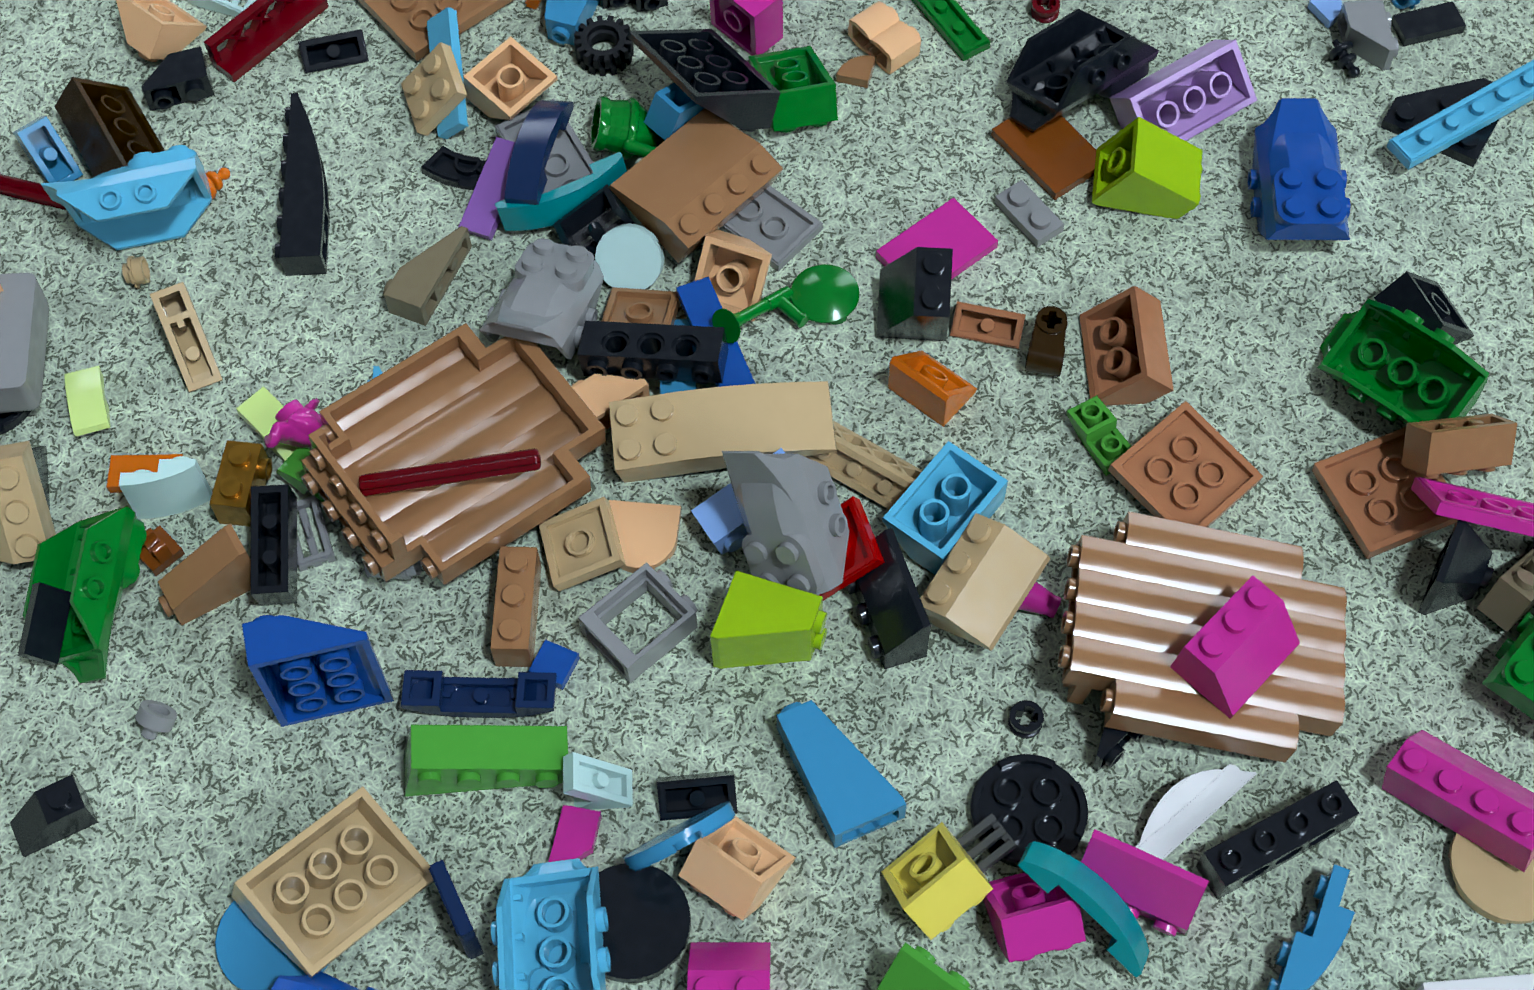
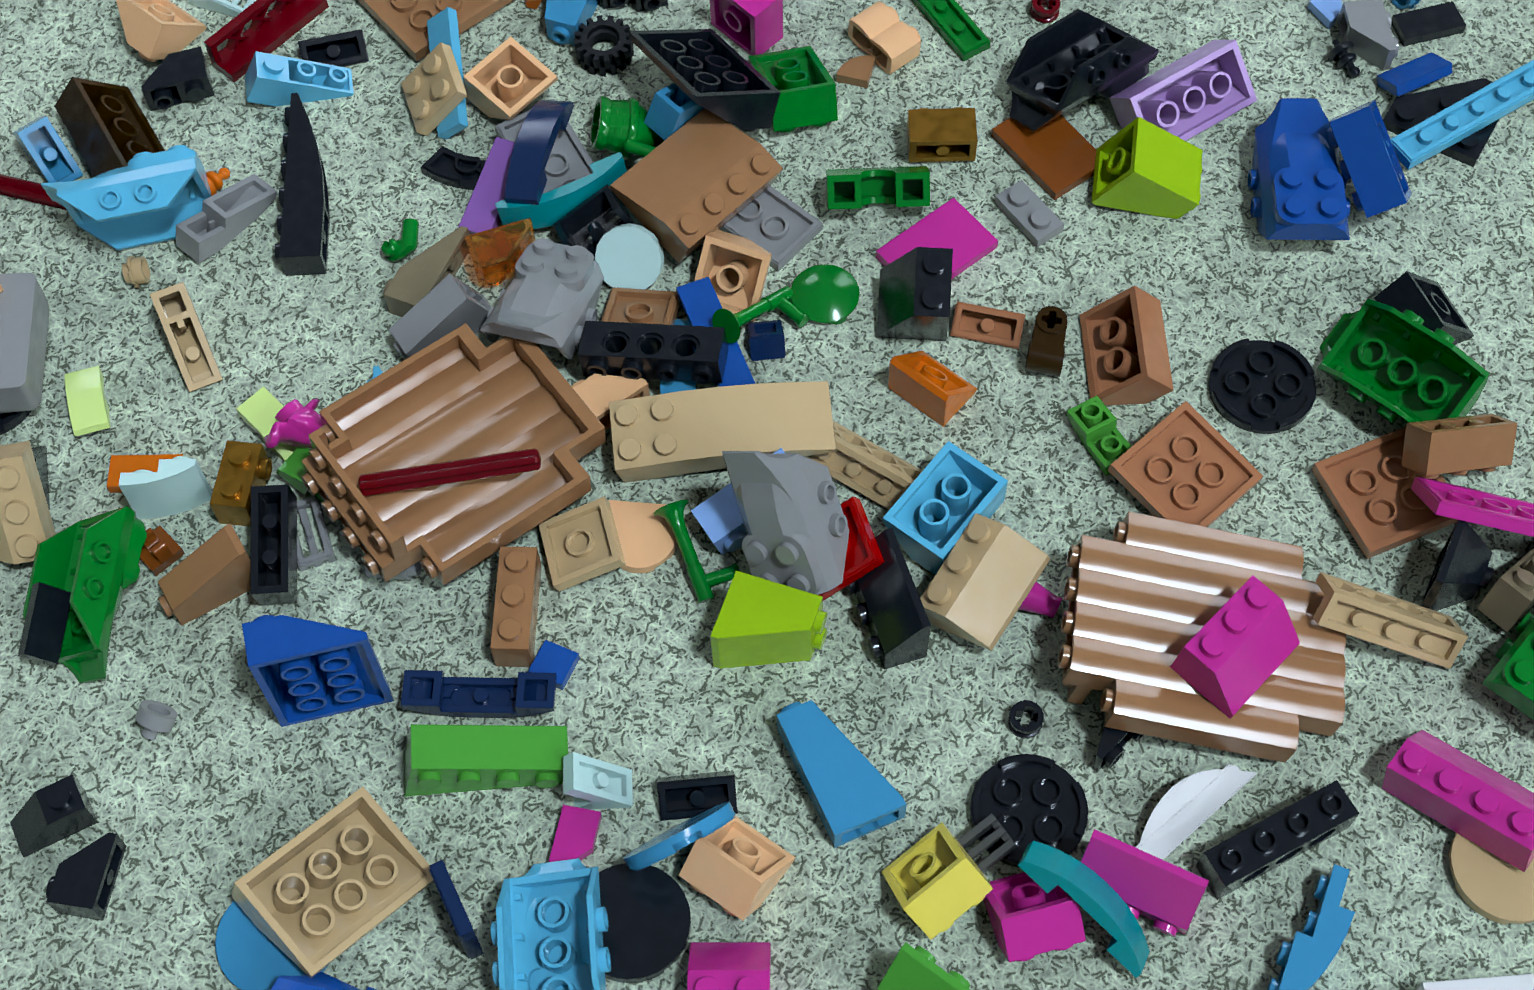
light grey window [578,563,698,683] -> none
none -> black slope [46,832,127,921]
none -> light grey slope [176,174,277,263]
none -> medium azure slope [245,51,354,107]
none -> green arm [381,218,419,262]
none -> light grey slope [389,274,491,359]
none -> clear orange slope [464,218,535,287]
none -> green piece [653,499,740,604]
none -> dark blue slope [747,320,786,361]
none -> green arch [826,166,930,210]
none -> pearl gold brick [907,107,978,162]
none -> black tile [1208,338,1316,434]
none -> tan fence [1313,572,1468,669]
none -> blue slope [1327,100,1412,218]
none -> blue tile [1377,52,1452,97]

